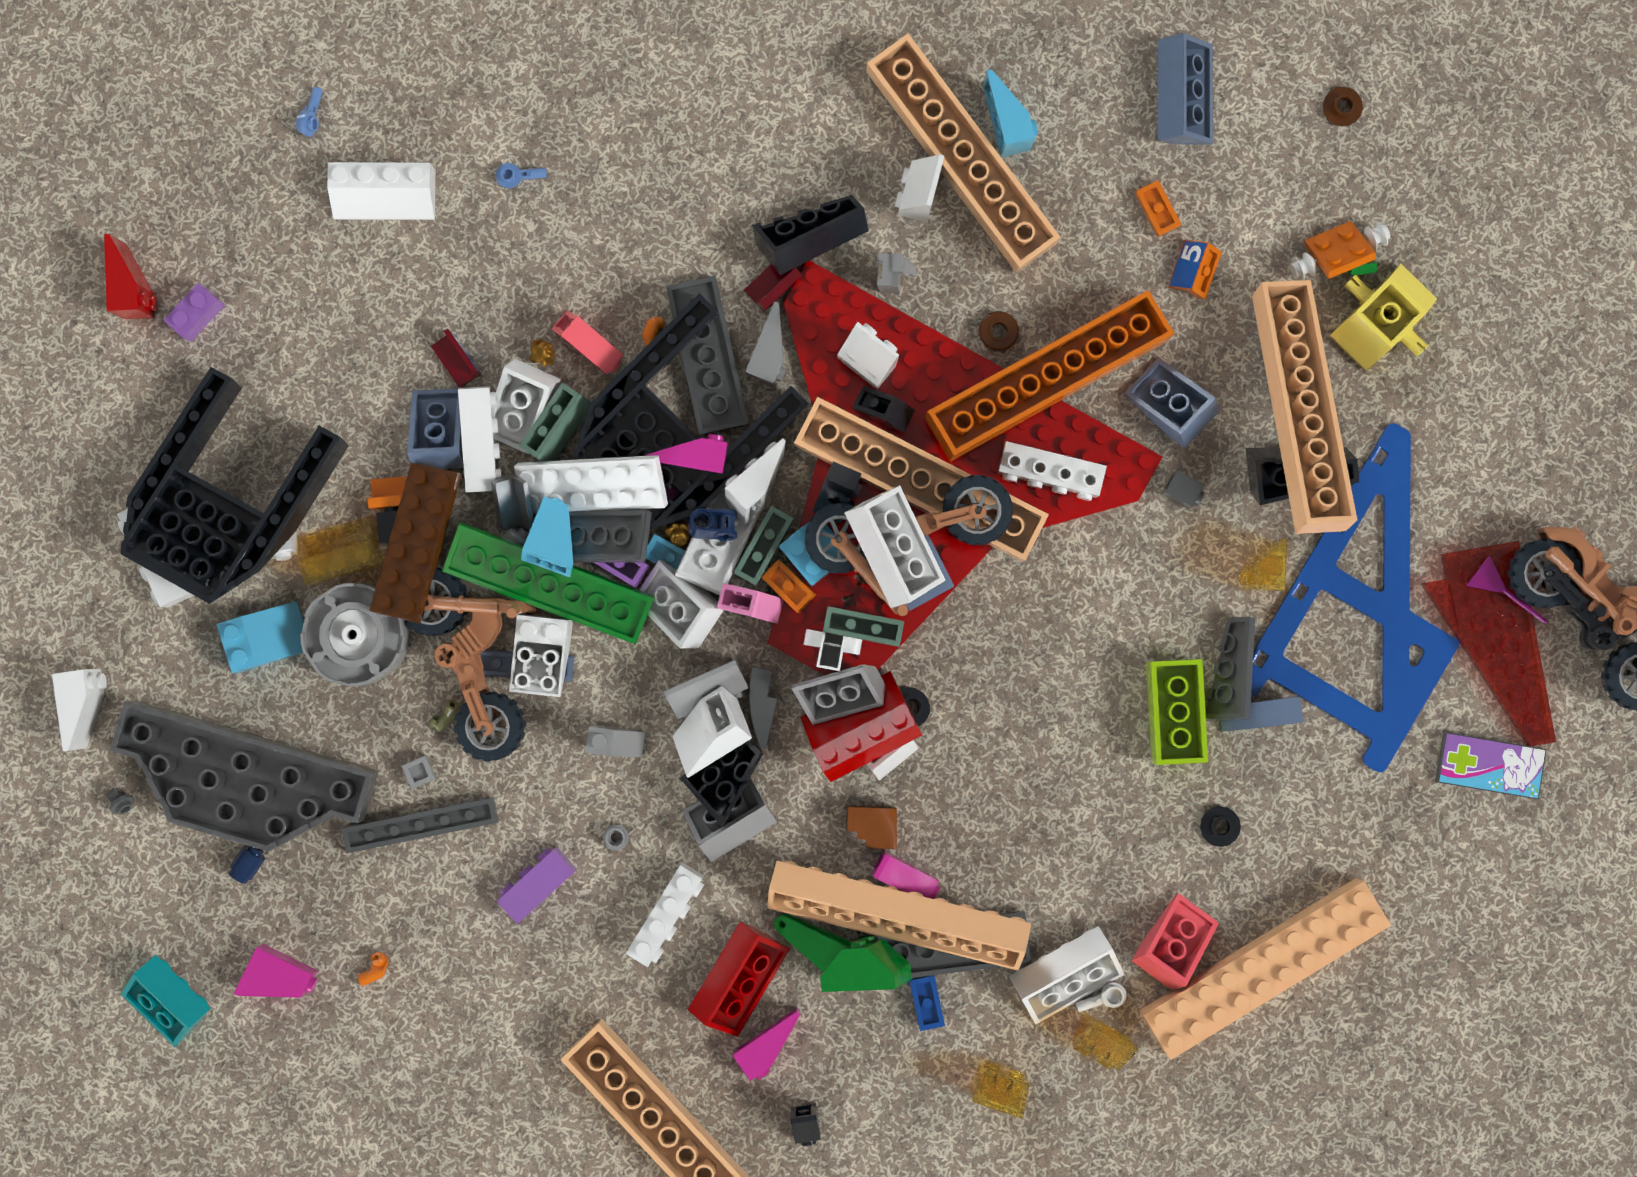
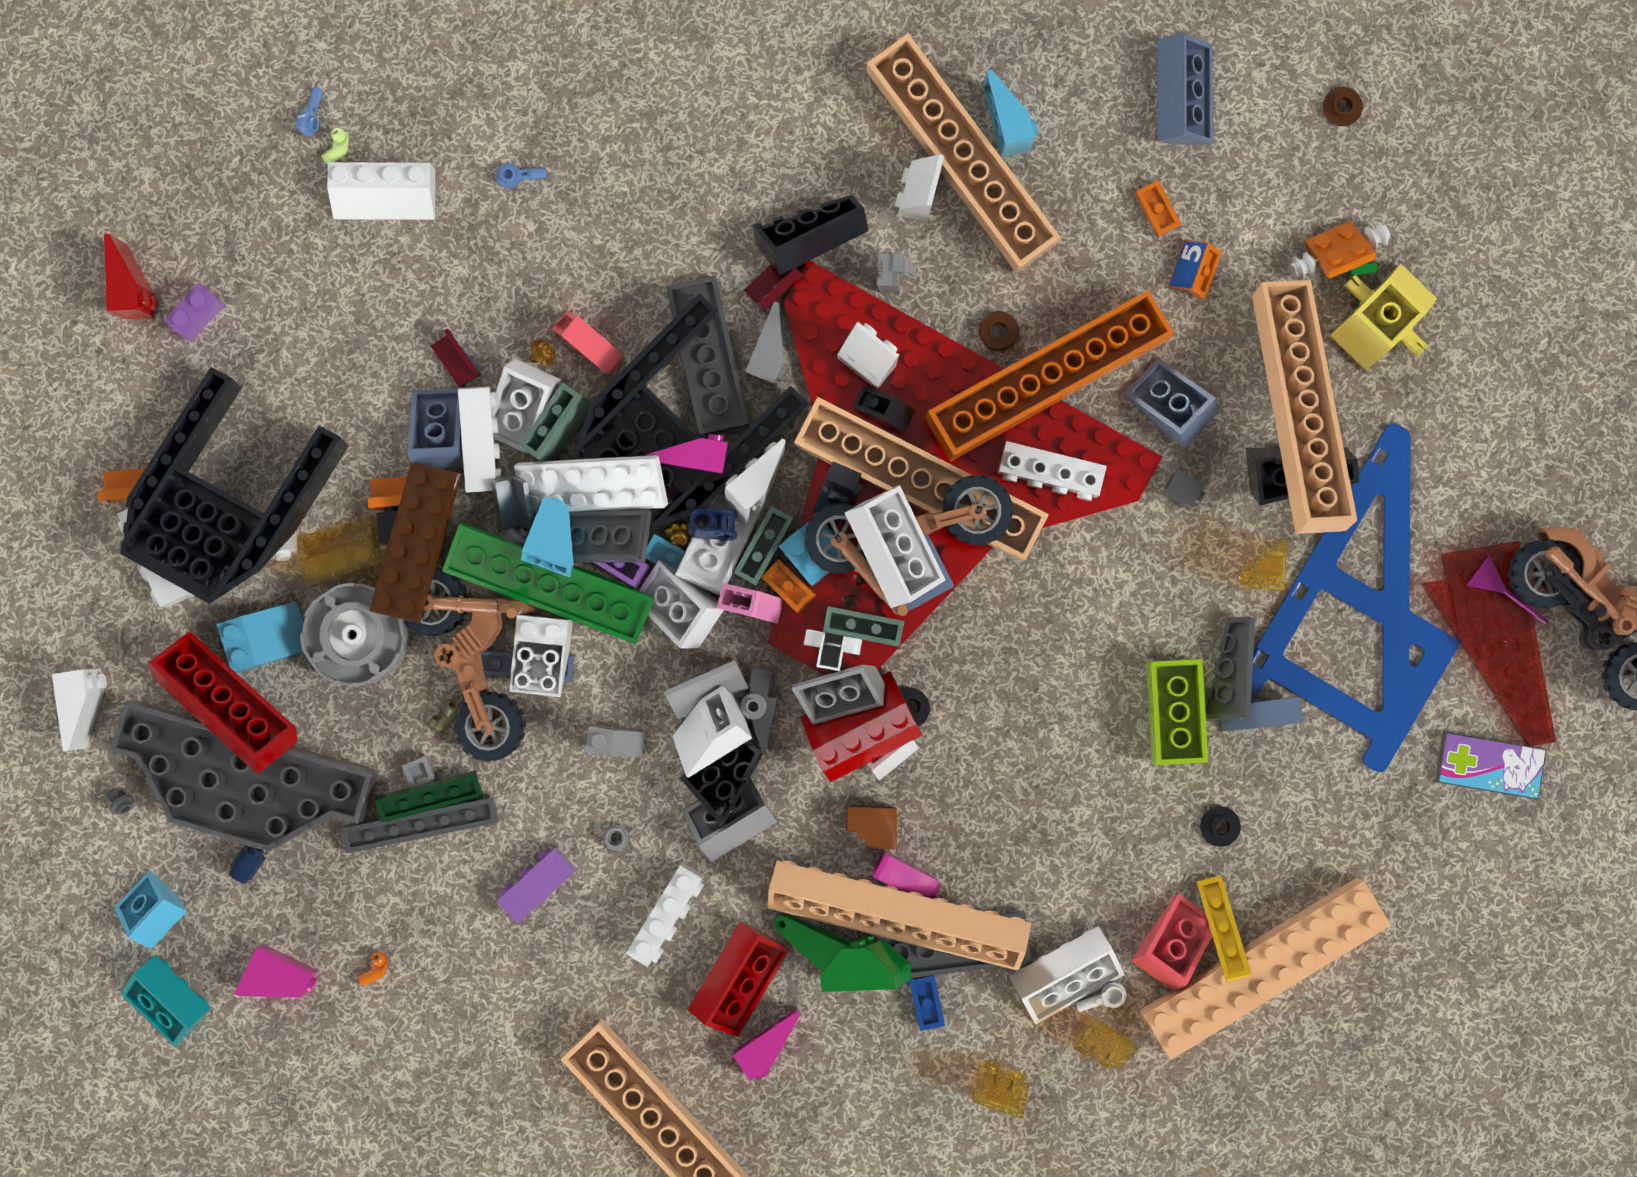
orange arm [642,317,665,346] -> none
black slope [790,1103,821,1146] -> none
none -> orange panel [97,468,146,503]
none -> medium azure slope [114,870,187,949]
none -> red brick [148,631,298,774]
none -> yellowish green arm [321,128,349,165]
none -> dark green plate [375,770,483,823]
none -> light grey plate [741,694,766,720]
none -> yellow plate [1197,875,1252,982]

